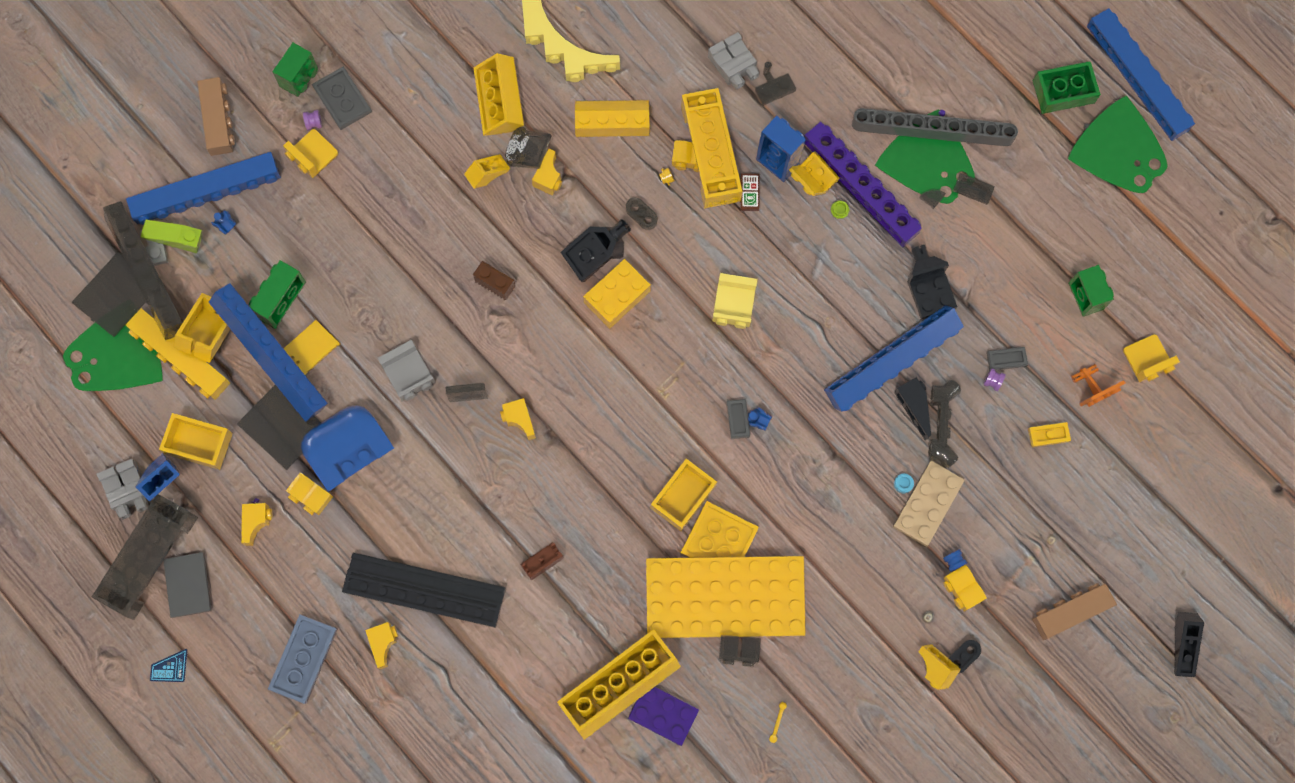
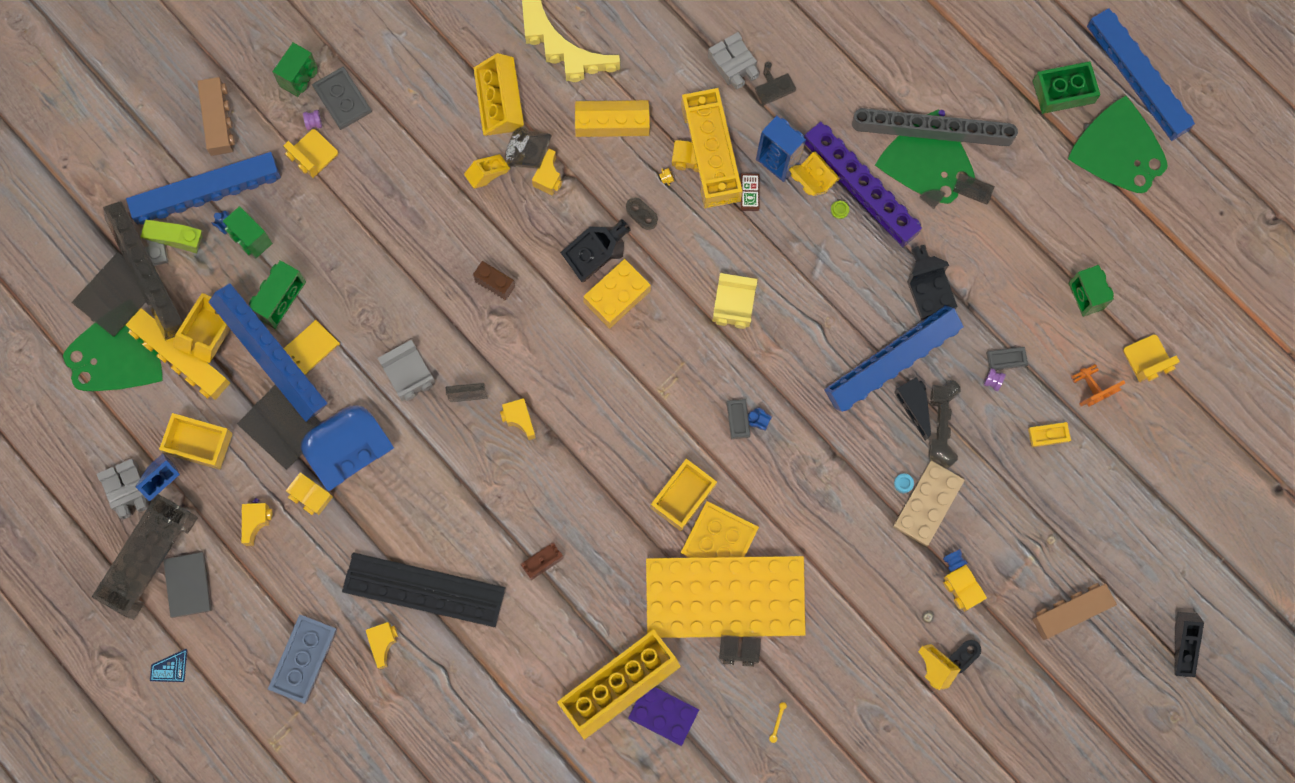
none -> green brick [223,206,273,258]

